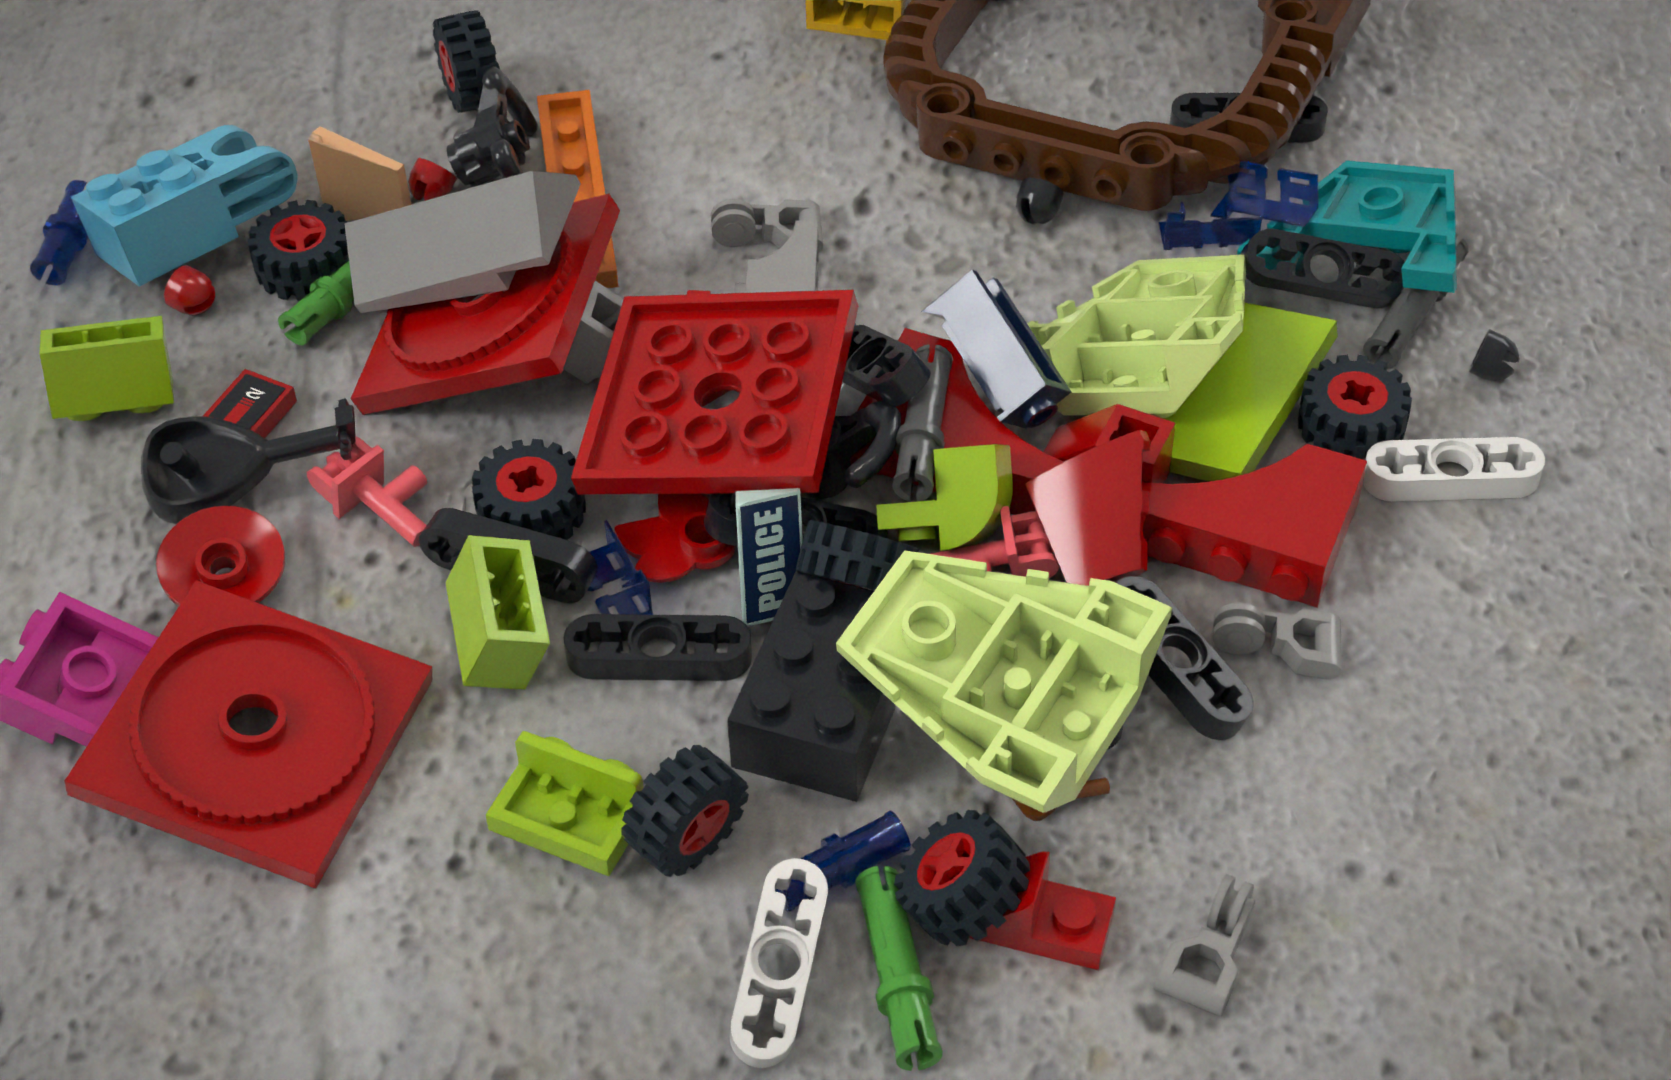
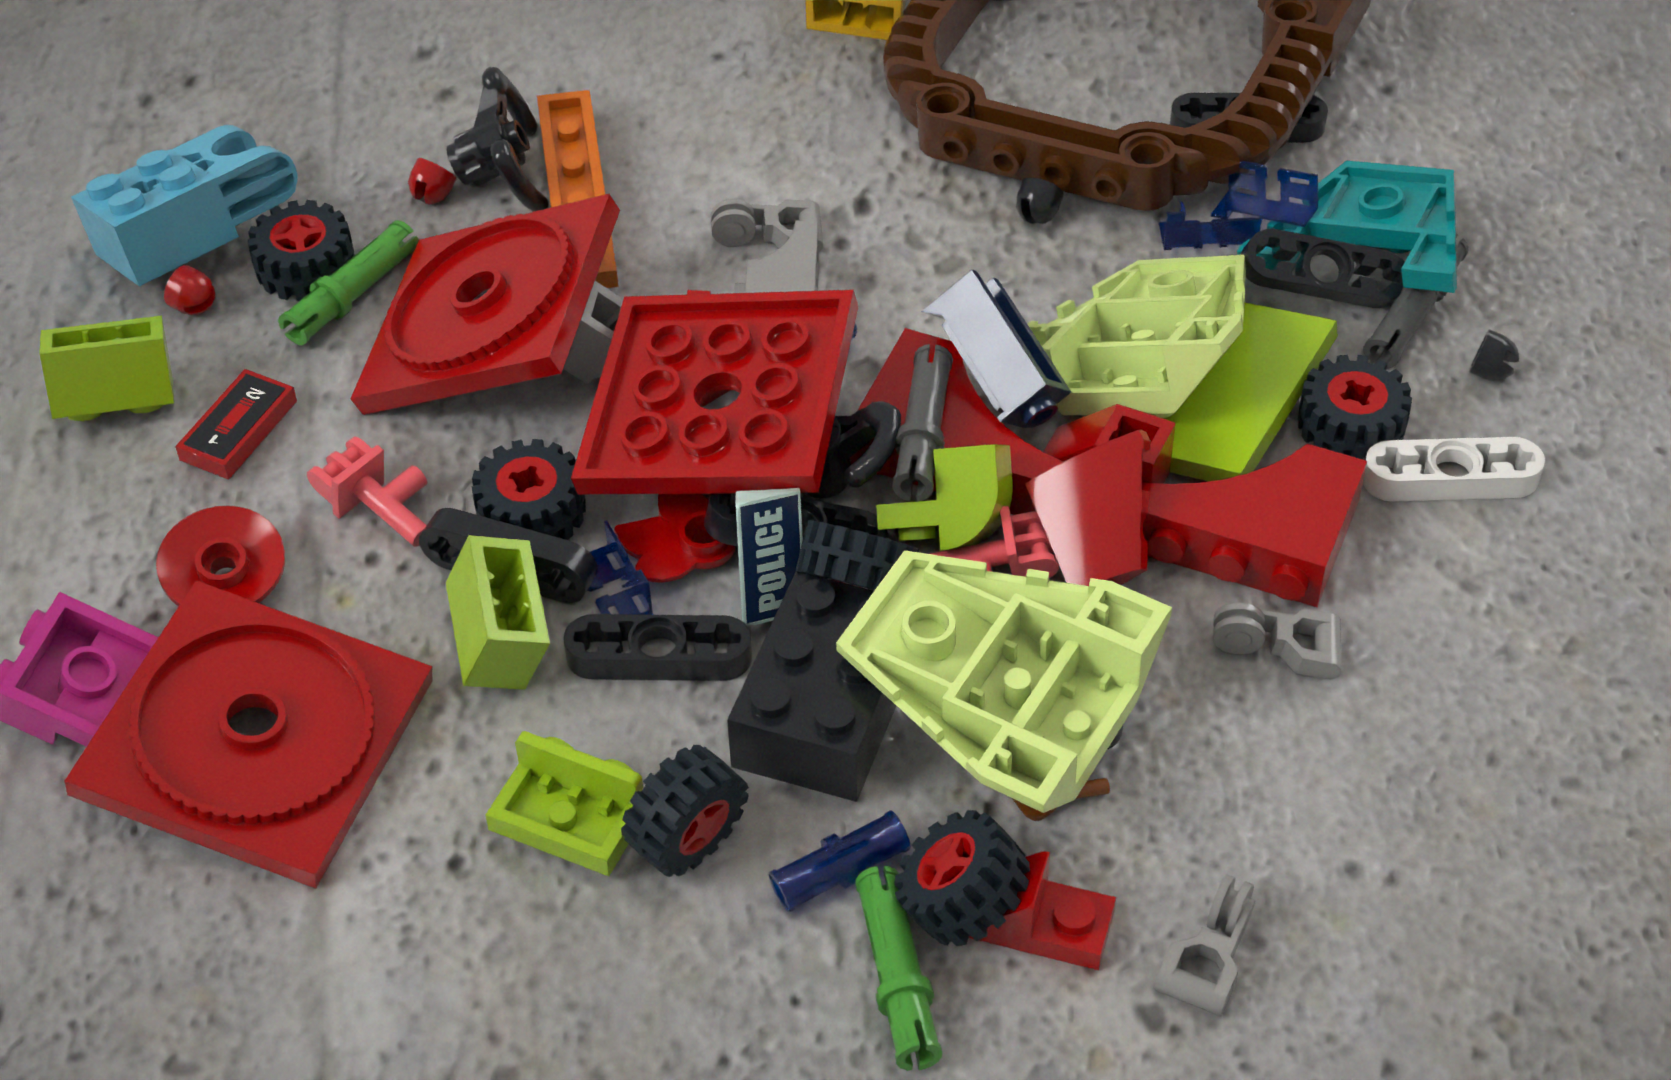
clear blue pin [30,180,89,286] -> none
black piece [141,399,356,524] -> none
light nougat slope [308,126,412,221] -> none
light grey slope [344,170,581,313] -> none
black wheel [433,10,500,113] -> none
white beam [730,858,828,1068] -> none
black beam [842,325,931,407] -> none
black beam [1117,576,1254,740] -> none

